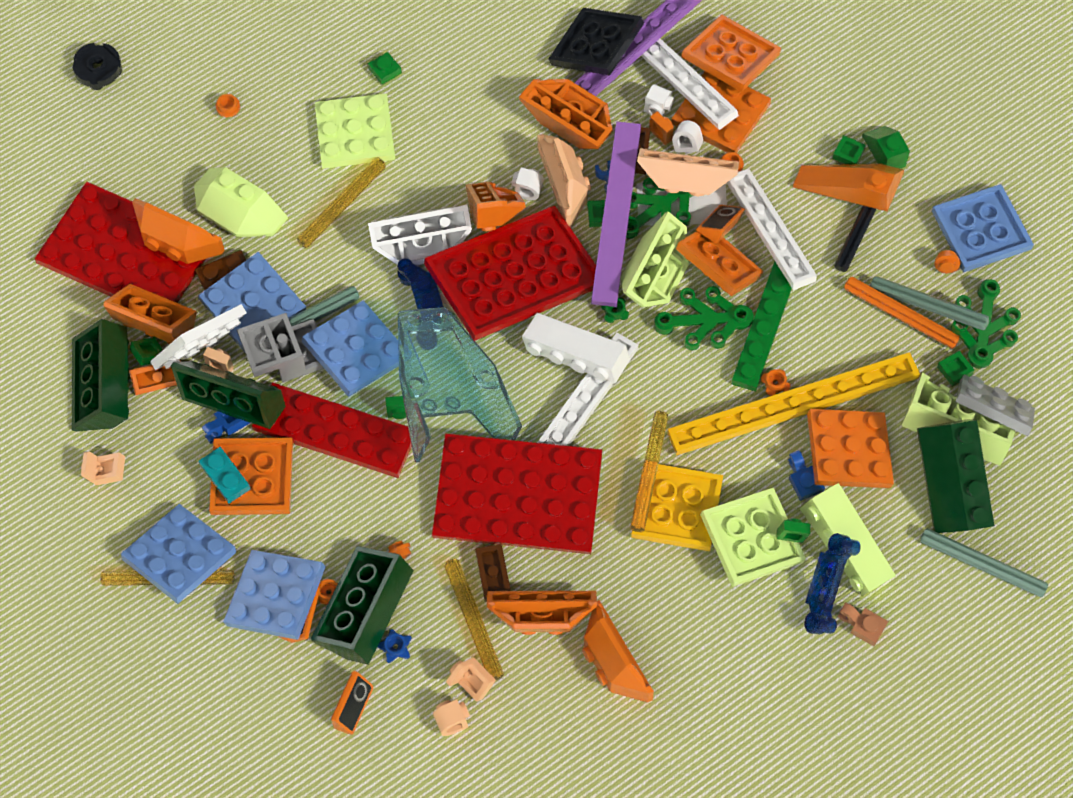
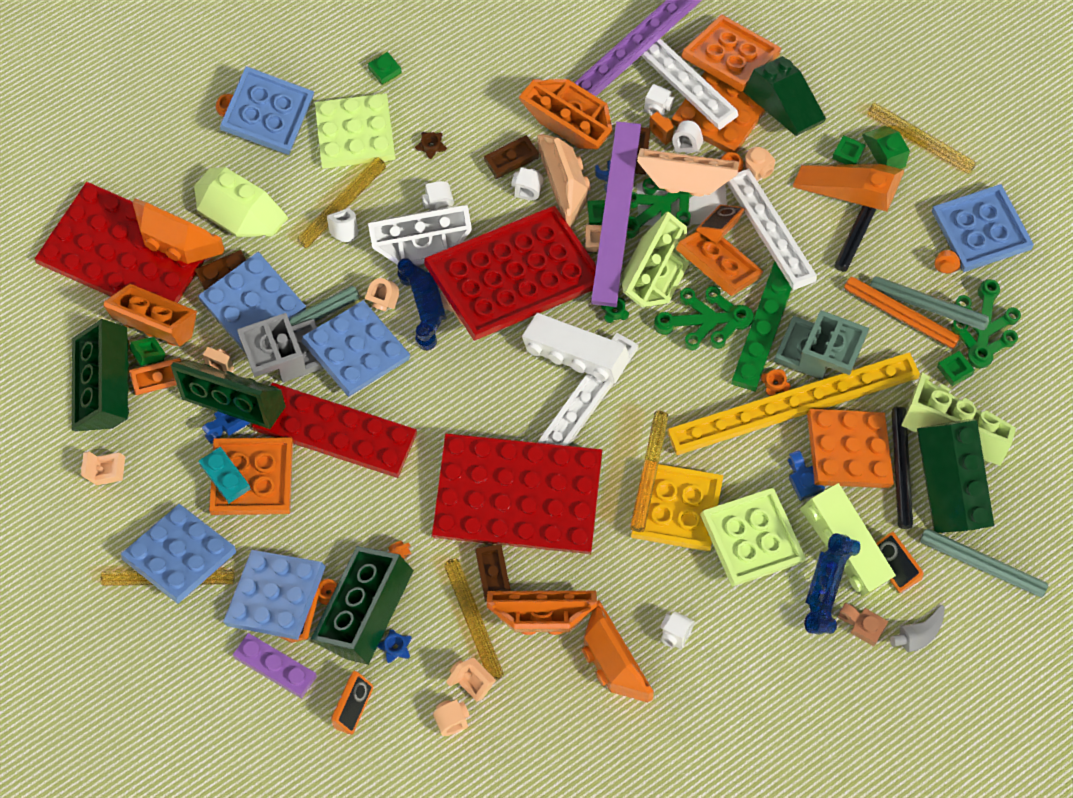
black plate [72,43,122,90] -> none
white plate [150,304,247,370] -> none
green plate [385,395,414,419] -> none
clear light blue windscreen [398,307,522,463] -> none
orange wedge [466,181,526,231] -> none
black plate [548,8,644,76] -> none
green plate [777,519,811,543] -> none
light grey plate [955,374,1035,436] -> none
none -> medium blue plate [220,66,314,155]
none -> medium lavender plate [233,633,317,699]
none -> white plate [327,208,358,242]
none -> light nougat plate [365,278,399,311]
none -> reddish brown plate [415,132,447,159]
none -> white plate [422,181,454,210]
none -> reddish brown plate [484,135,539,179]
none -> light nougat plate [585,225,602,252]
none -> white plate [660,611,695,650]
none -> dark green slope [743,56,826,136]
none -> light nougat plate [744,147,775,181]
none -> sand green bracket [774,310,869,380]
none -> clear yellow axle [868,103,976,174]
none -> slope [876,531,924,593]
none -> light grey bar [890,605,945,652]
none -> black axle [892,407,913,529]

